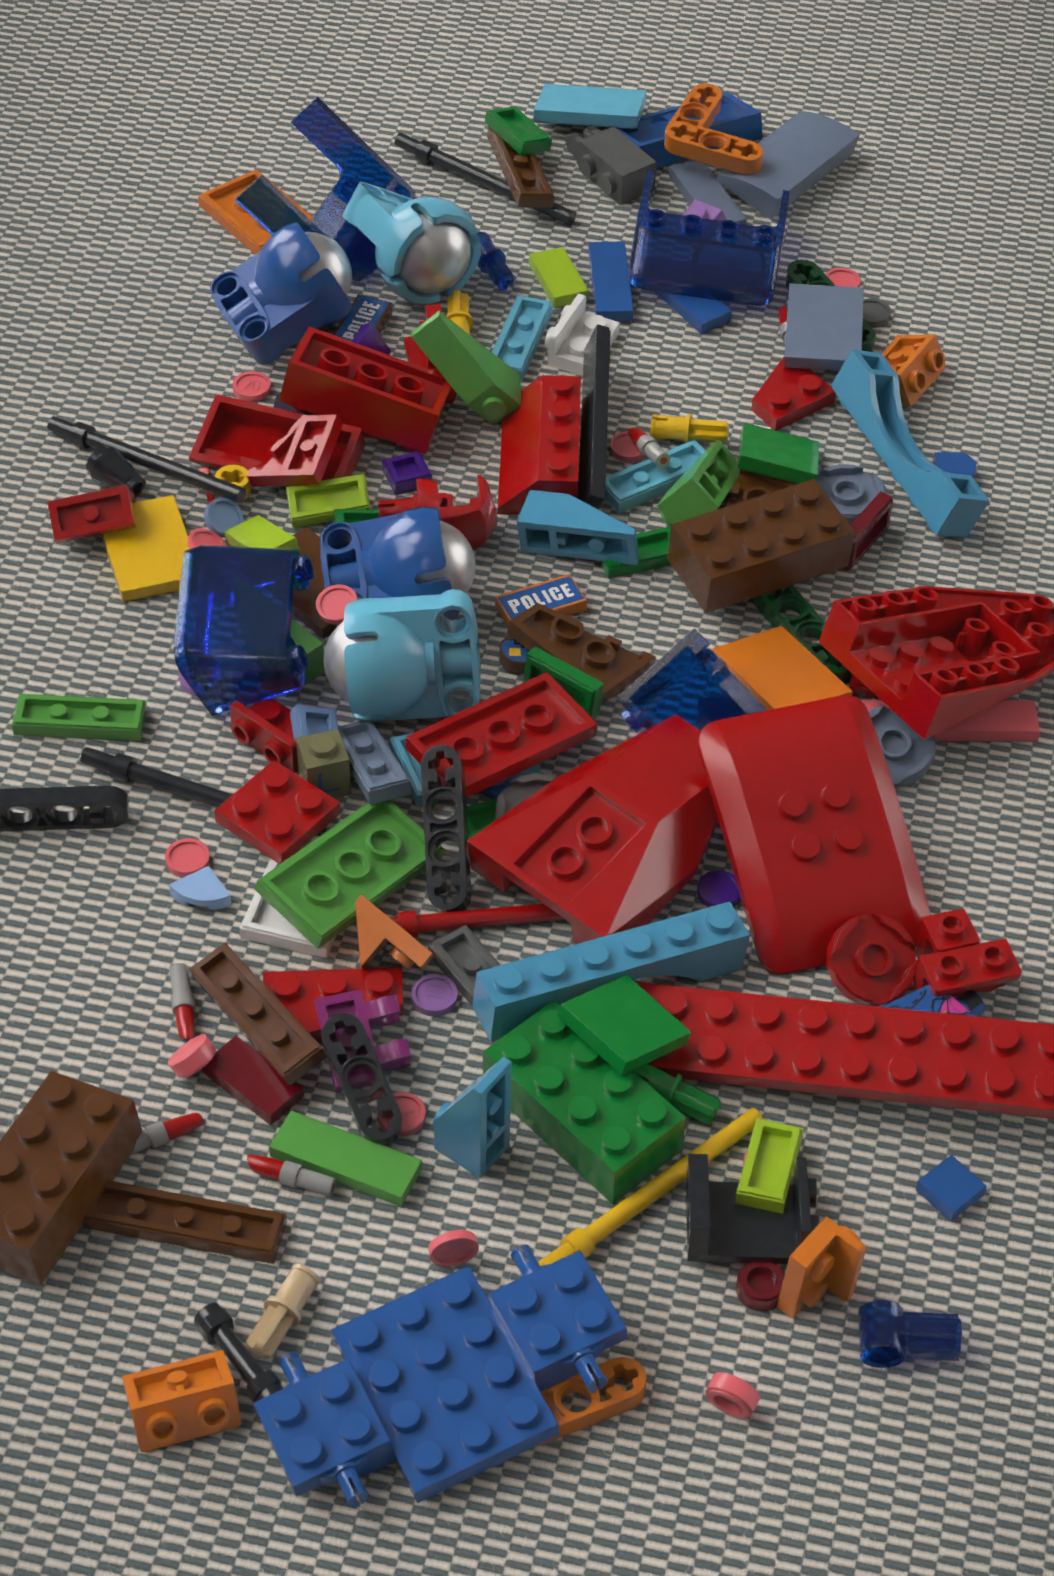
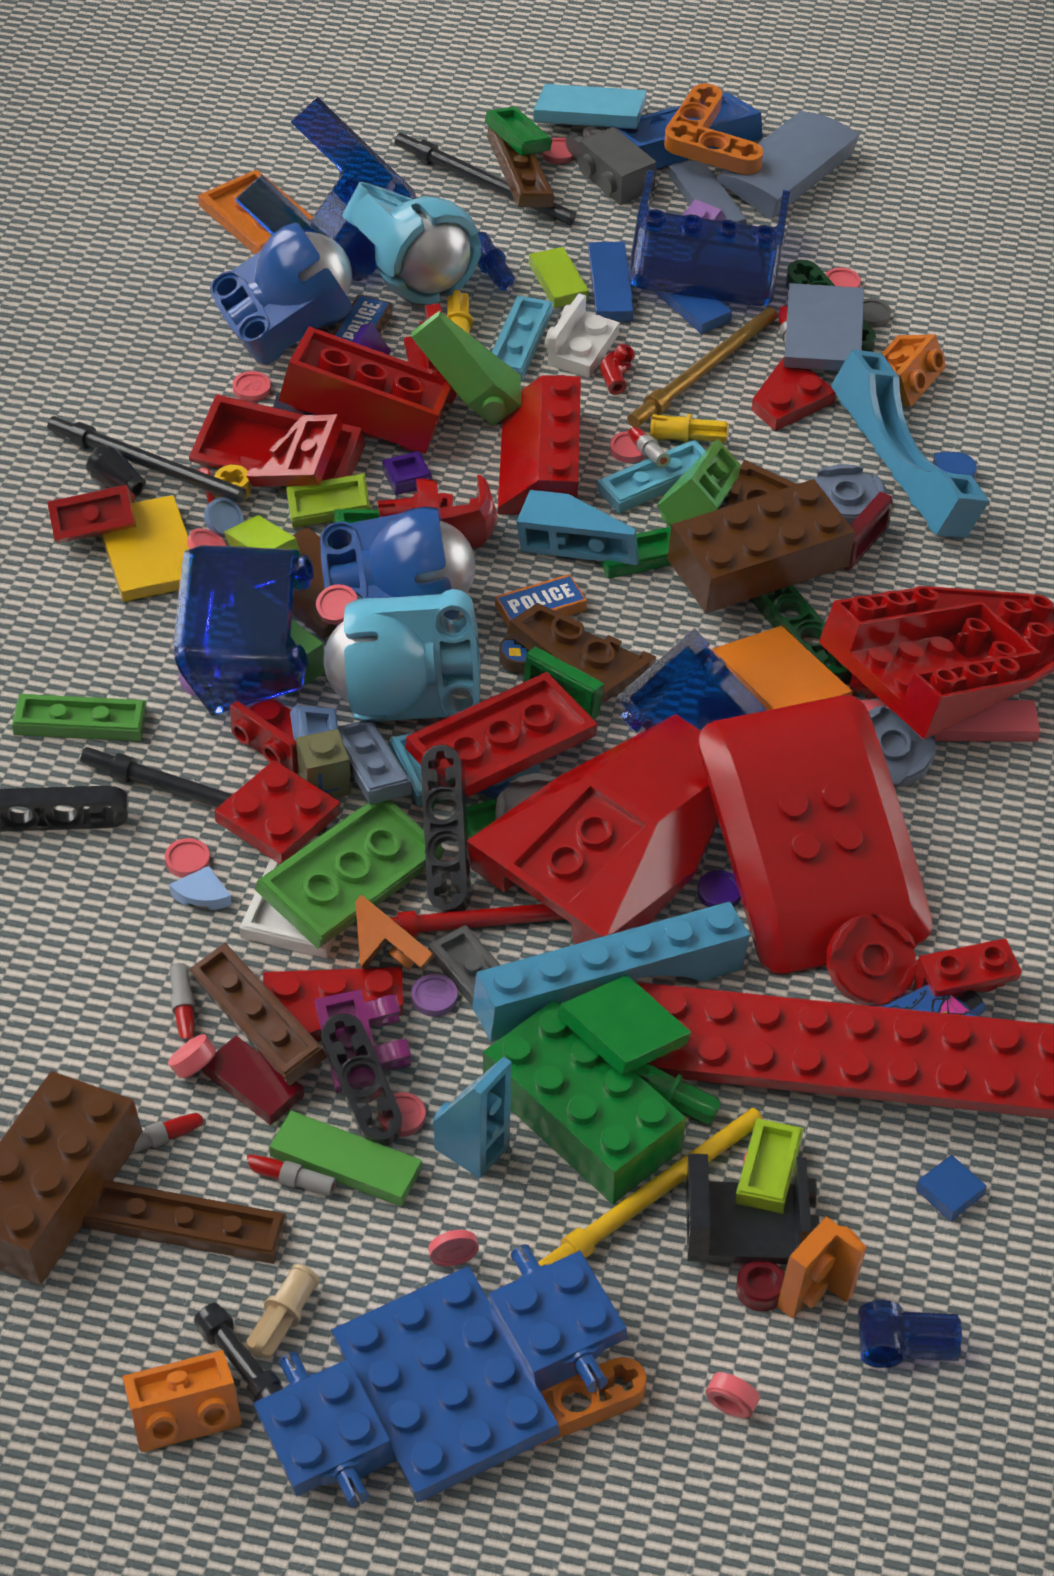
black tile [578,324,611,510] -> none
green tile [738,423,819,484] -> none
red bracket [915,908,980,958] -> none
none -> coral piece [542,138,575,164]
none -> red arm [600,344,635,395]
none -> pearl gold bar [627,307,778,427]

